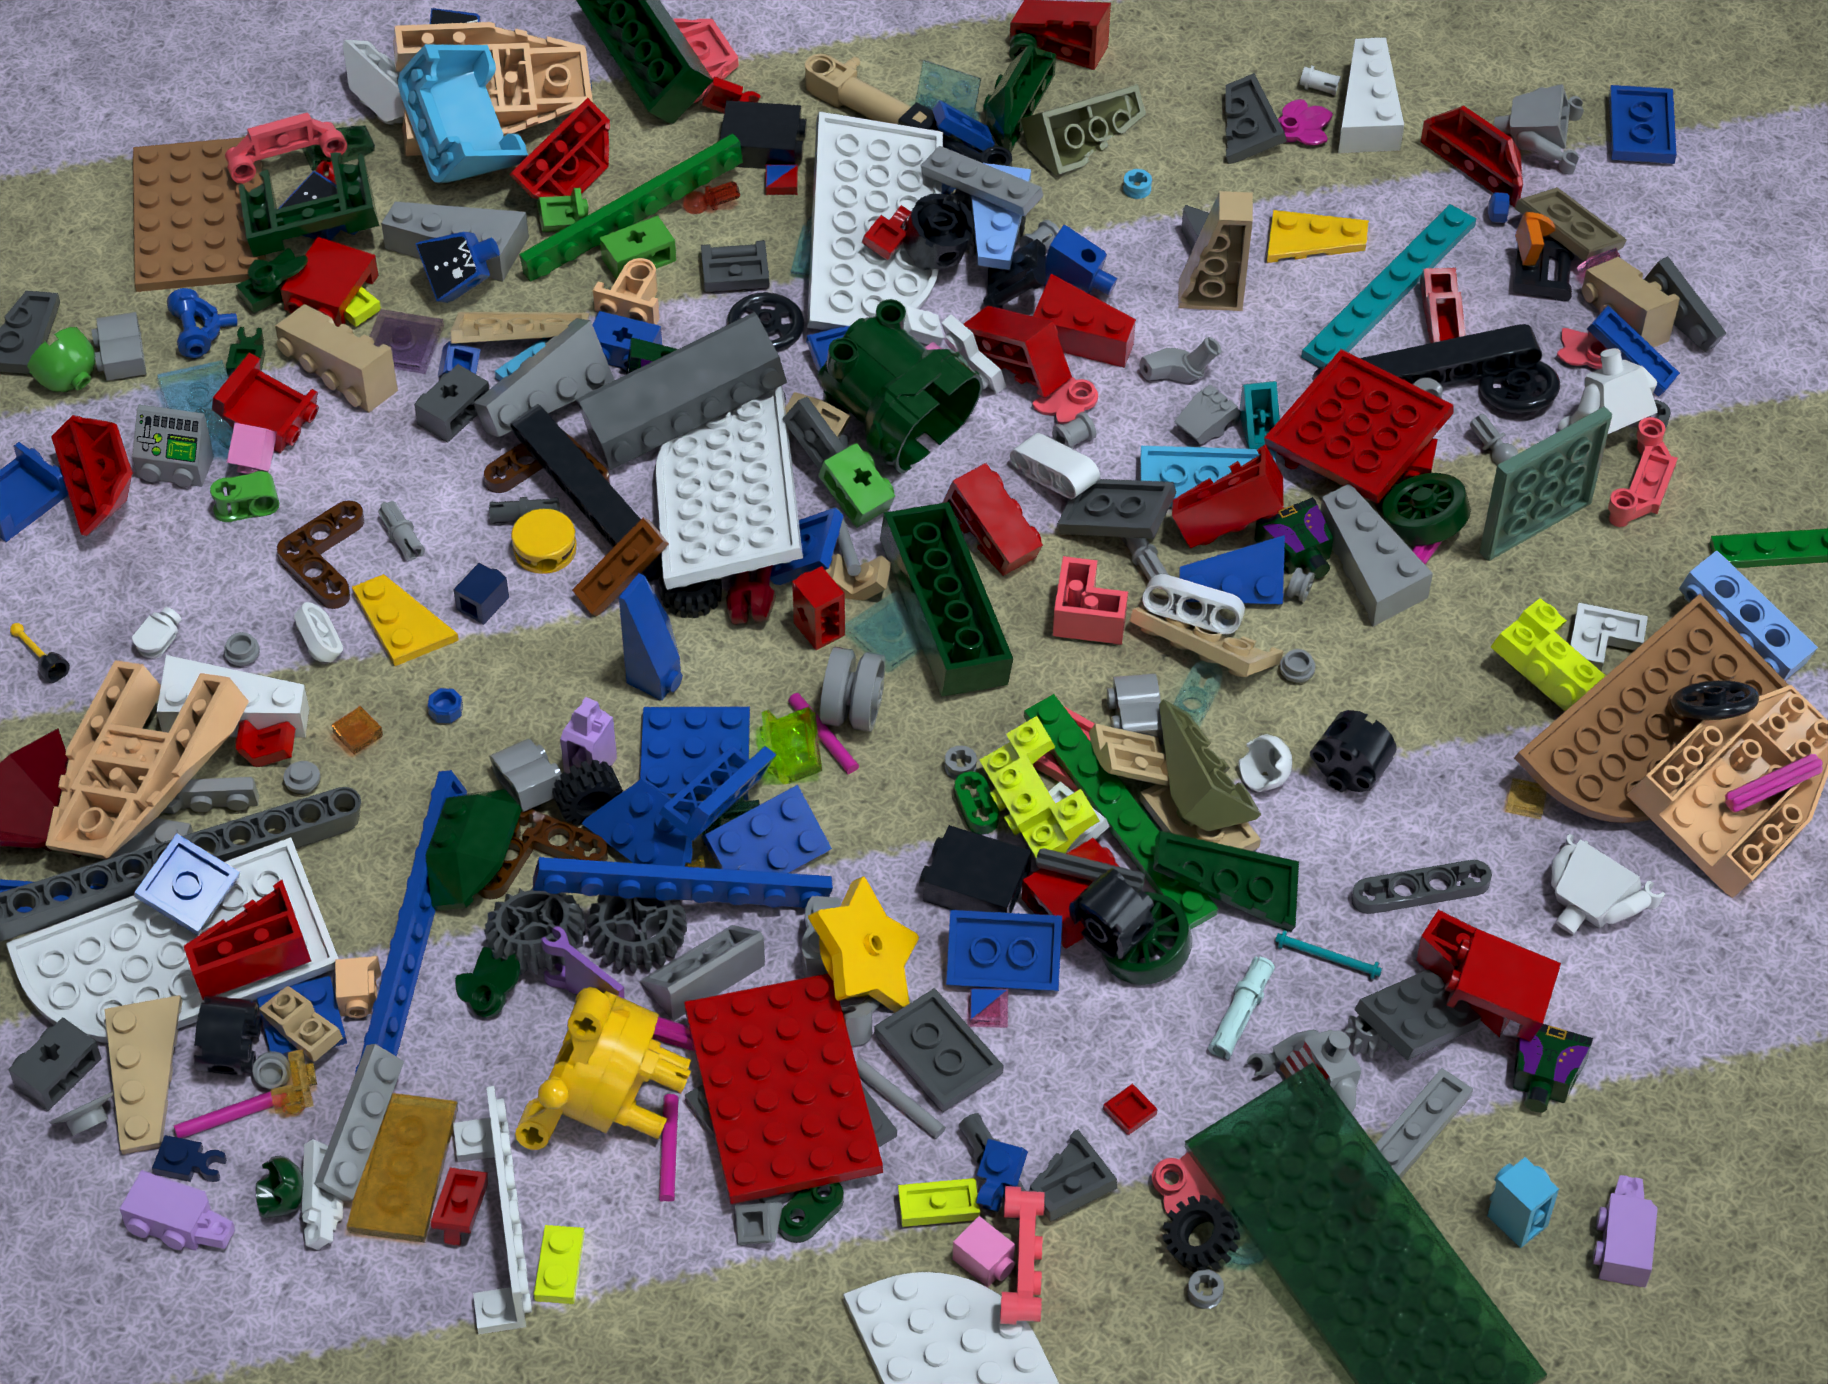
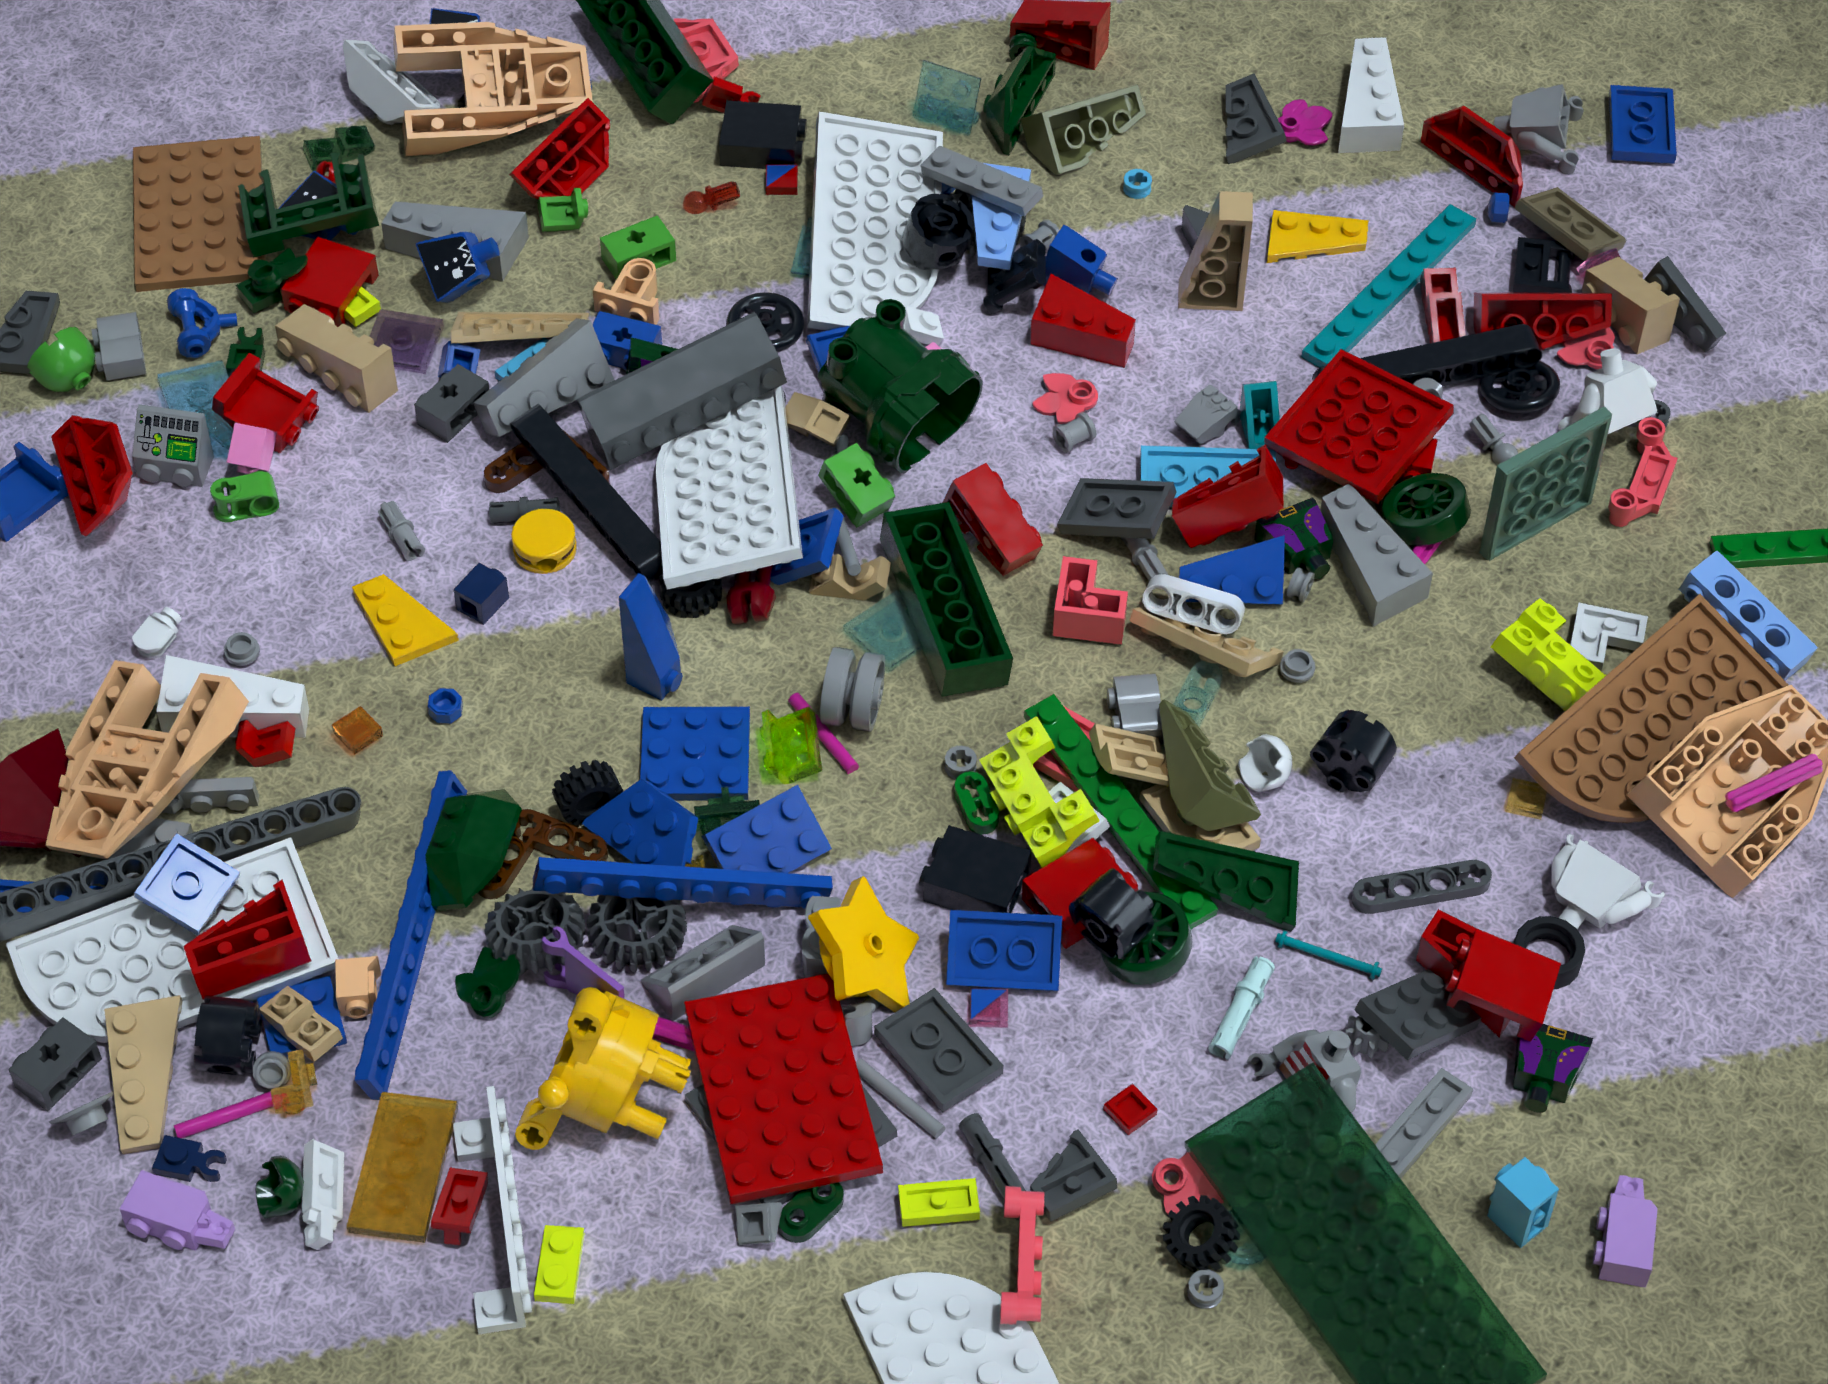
black hinge [10,623,70,683] -> none
coral plate [225,112,347,183] -> none
reddish brown beam [277,500,364,609] -> none
light grey plate [283,761,320,794] -> none
white plate [294,602,343,663] -> none
light grey plate [314,1044,404,1201] -> none
medium azure windscreen [398,44,528,183] -> none
light grey brick [489,739,562,812] -> none
green plate [519,134,743,282] -> none
lavender hinge [560,697,617,774] -> none
dark orange plate [572,517,669,616] -> none
blue fence [659,746,777,841] -> none
dark pink bar [659,1094,679,1201] -> none
dark grey plate [701,240,770,292] -> none
dark grey plate [782,397,846,470] -> none
red brick [792,566,845,650] -> none
tan piece [805,54,1012,167] -> none
red plate [861,205,911,260] -> none
blue plate [932,100,995,151] -> none
white plate [942,315,1007,394] -> none
bright pink brick [952,1216,1015,1288] -> none
red wedge [963,306,1072,398] -> none
blue plate [976,1139,1028,1212] -> none
white beam [1010,433,1100,499] -> none
dark grey axle [1036,848,1145,891] -> none
light grey arm [1139,337,1222,383] -> none
white pin [1299,65,1341,95] -> none
orange tile [1515,212,1555,265] -> none
blue plate [1587,305,1680,397] -> none
black plate [1671,680,1759,720] -> none
none -> red wedge [1473,292,1612,350]
none -> black tyre [1514,916,1585,989]

